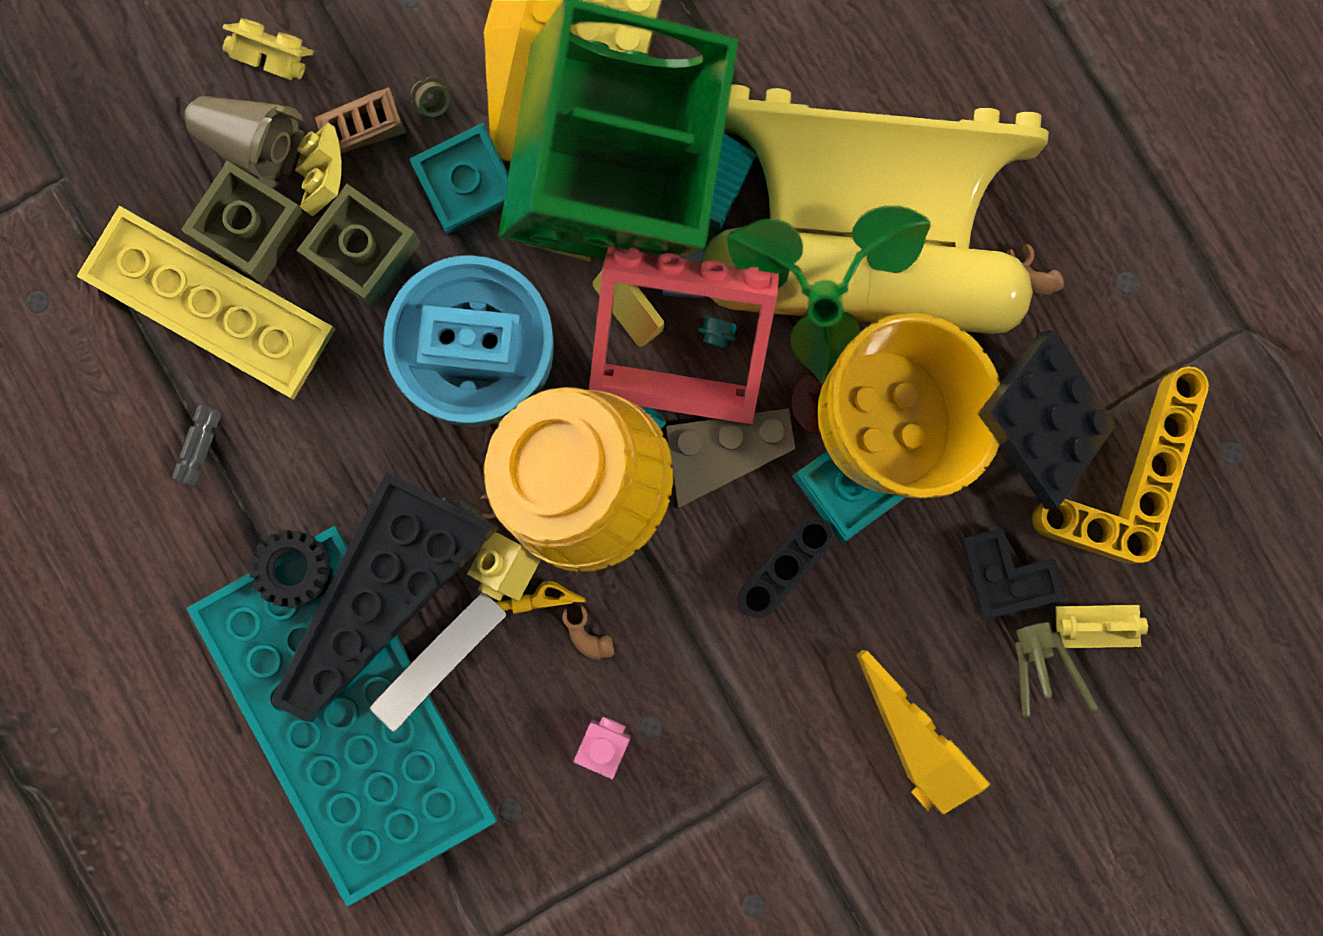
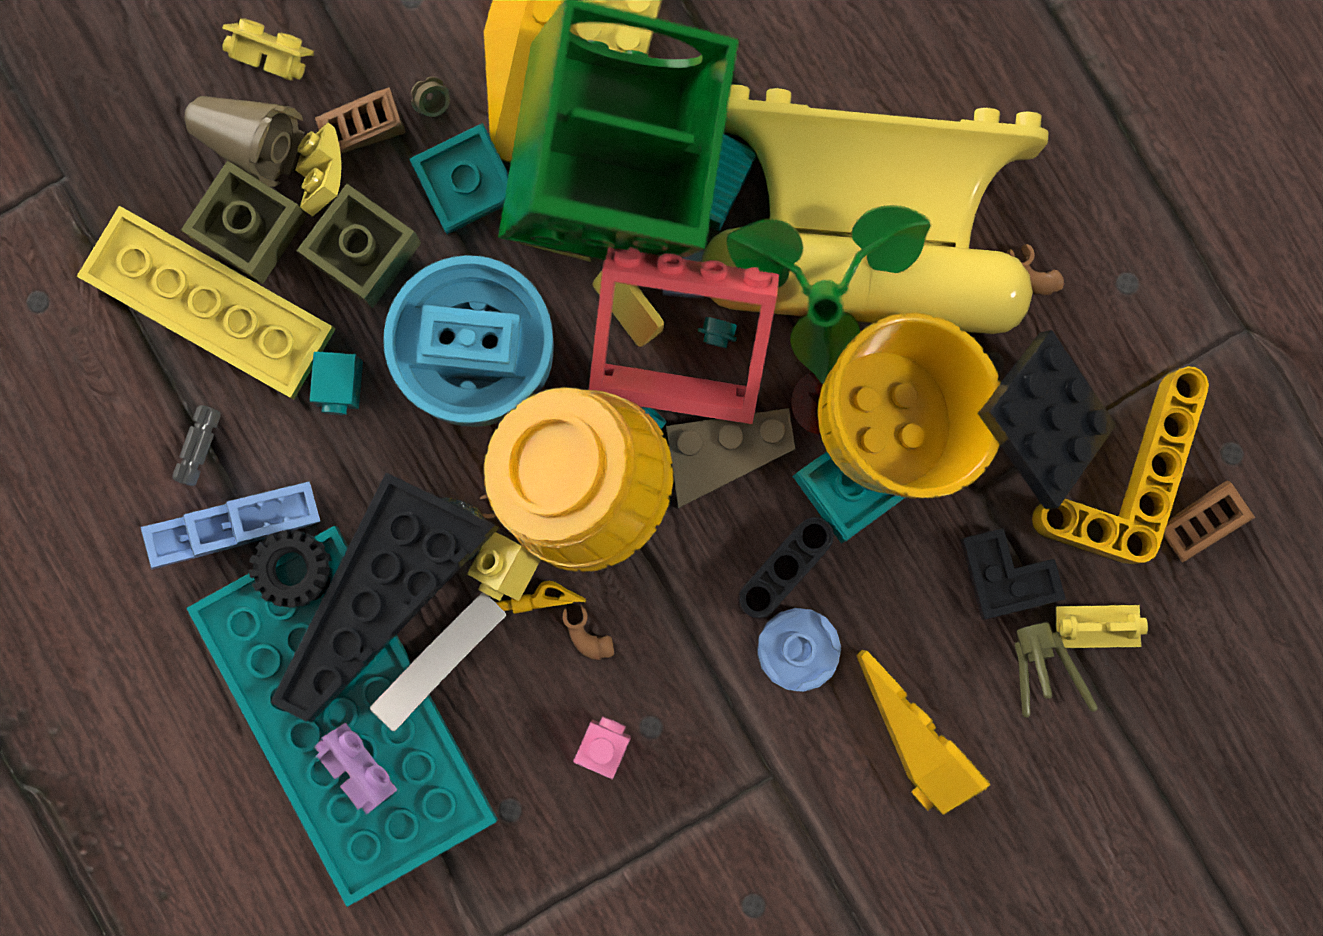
none -> light blue slope [141,481,320,570]
none -> teal brick [310,352,363,415]
none -> lavender hinge [314,723,397,814]
none -> light blue tile [757,608,841,692]
none -> medium nougat slope [1163,480,1255,563]

